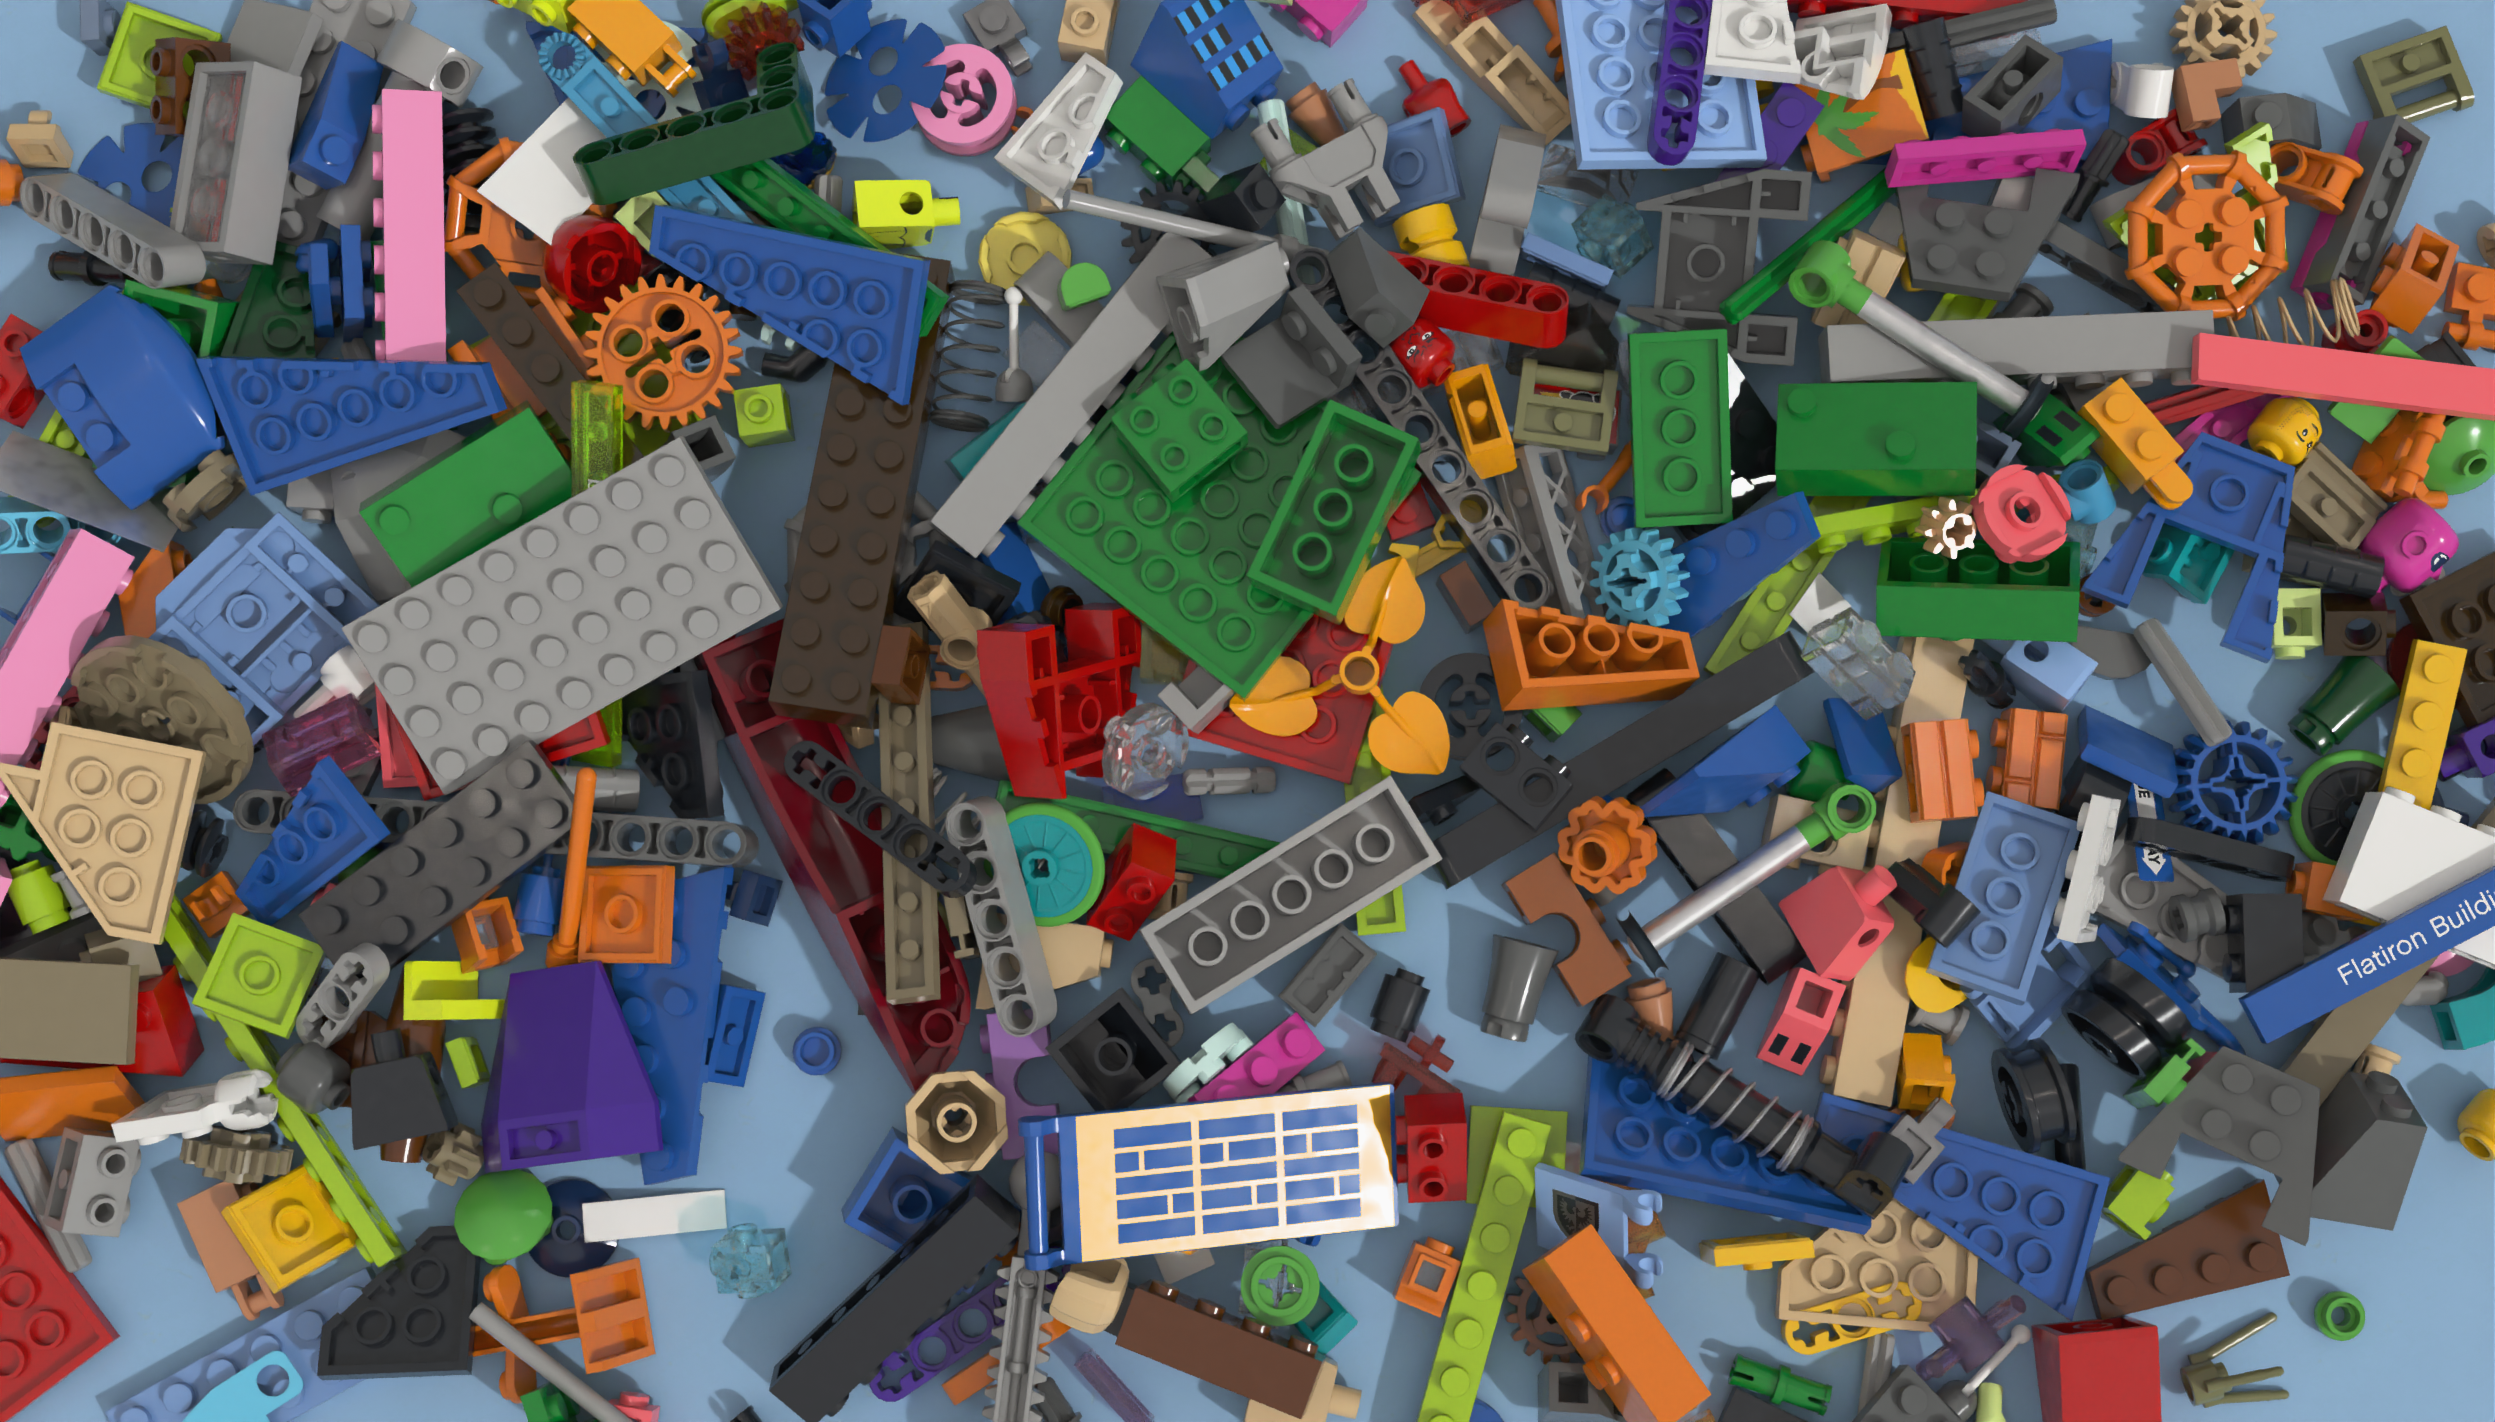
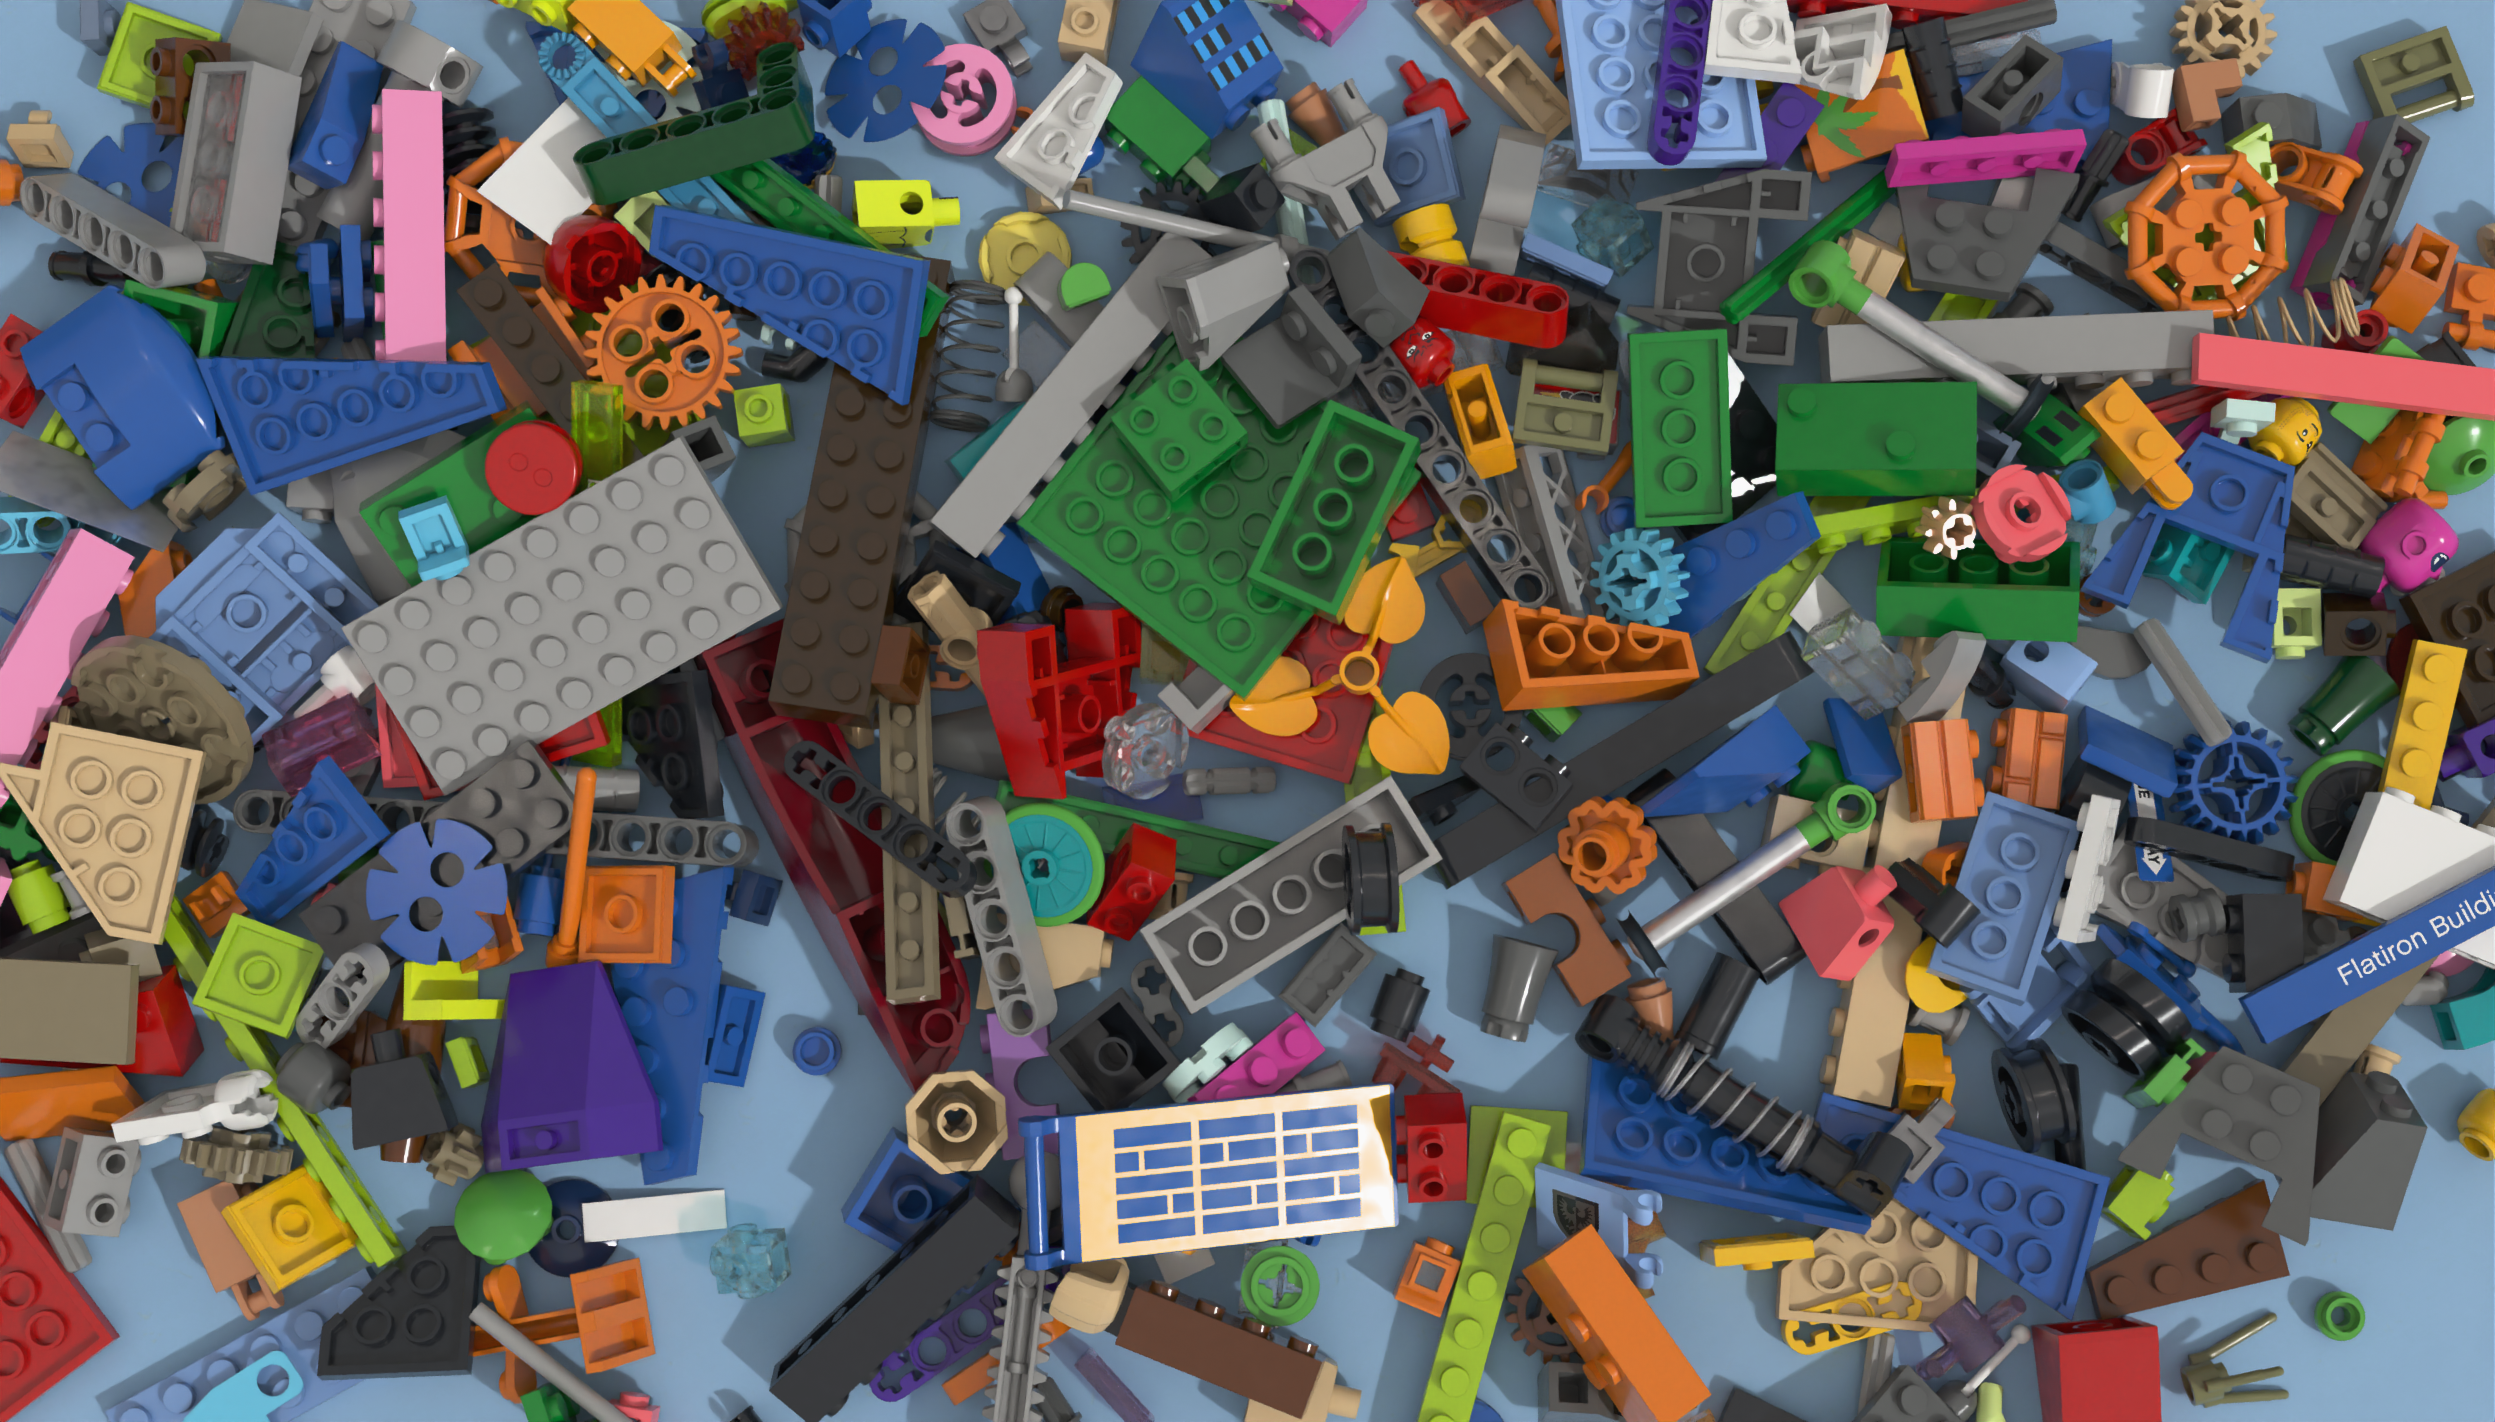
teal slope [1293,1280,1358,1355] -> none
green pin [1728,1353,1832,1416] -> none
coral slope [1755,967,1846,1076] -> none
none -> blue piece [366,819,508,966]
none -> medium azure bracket [398,495,470,581]
none -> red head [485,420,583,515]
none -> black wheel [1342,823,1400,936]
none -> light grey slope [1897,631,1987,723]
none -> light aqua plate [2210,398,2276,445]

